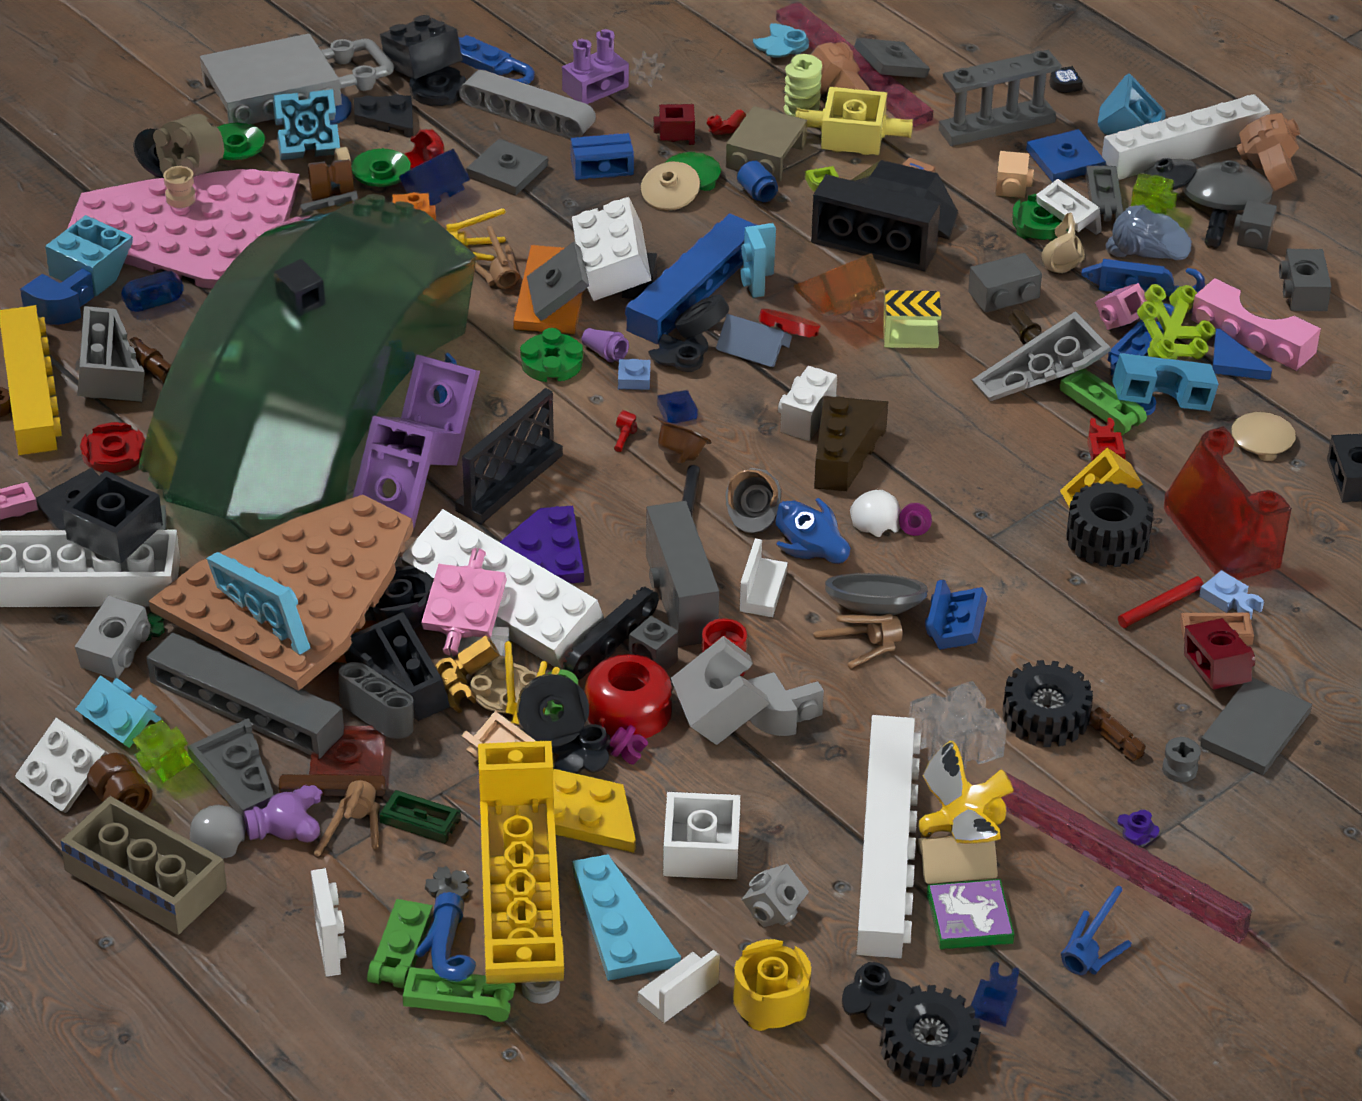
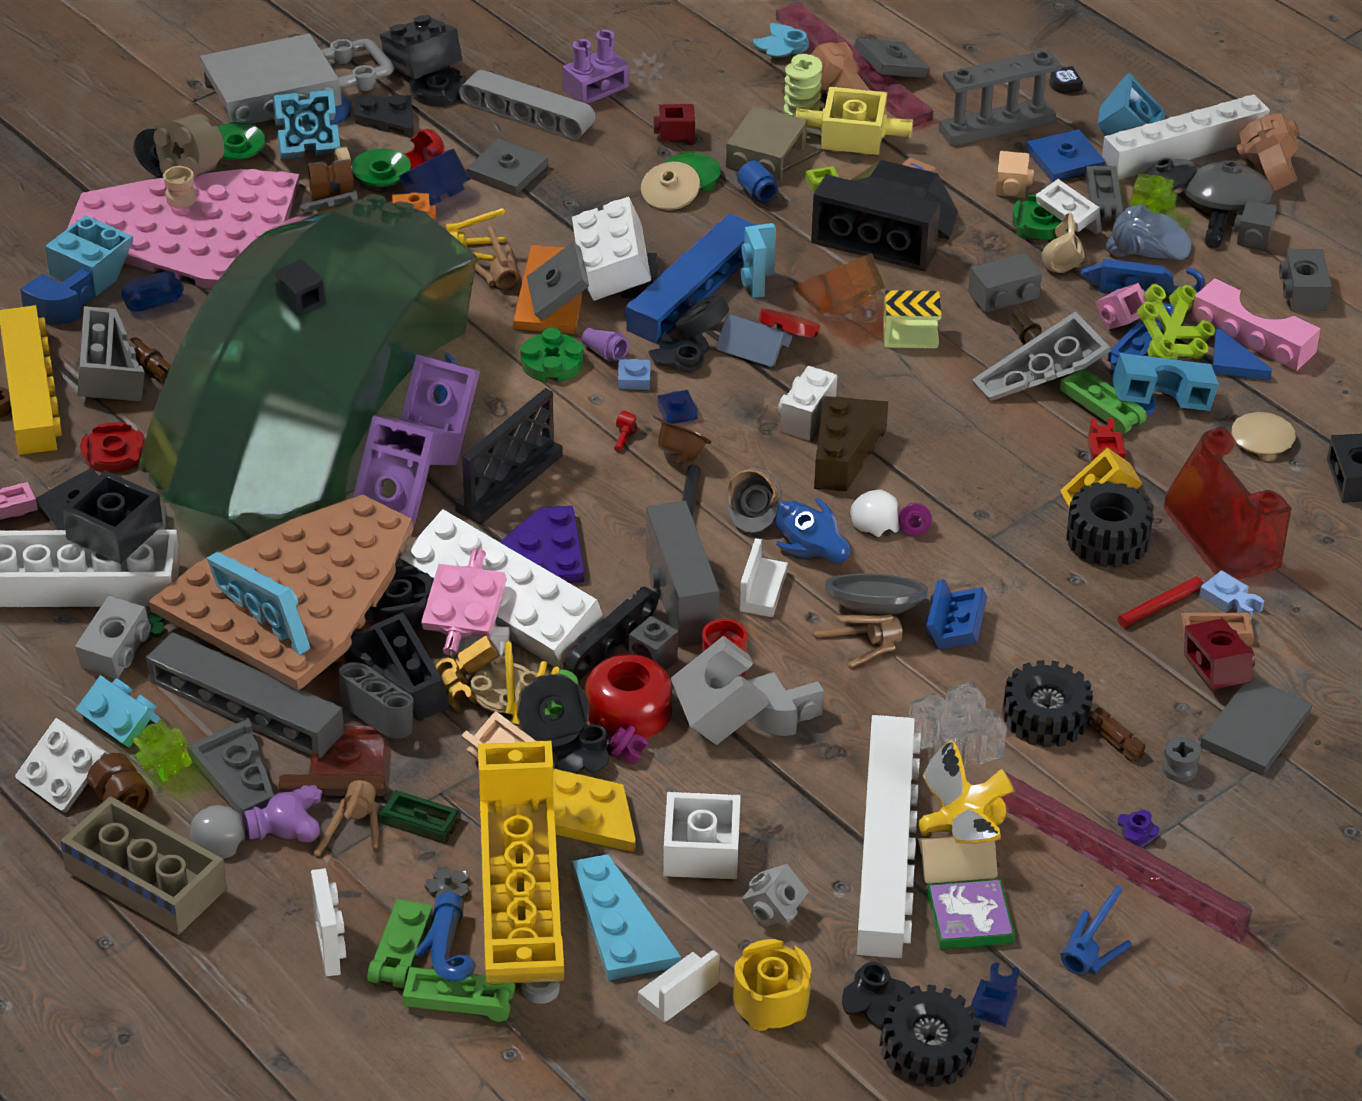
blue plate [458,35,535,84] -> none
blue brick [570,133,634,180] -> none
red arm [706,109,746,135] -> none

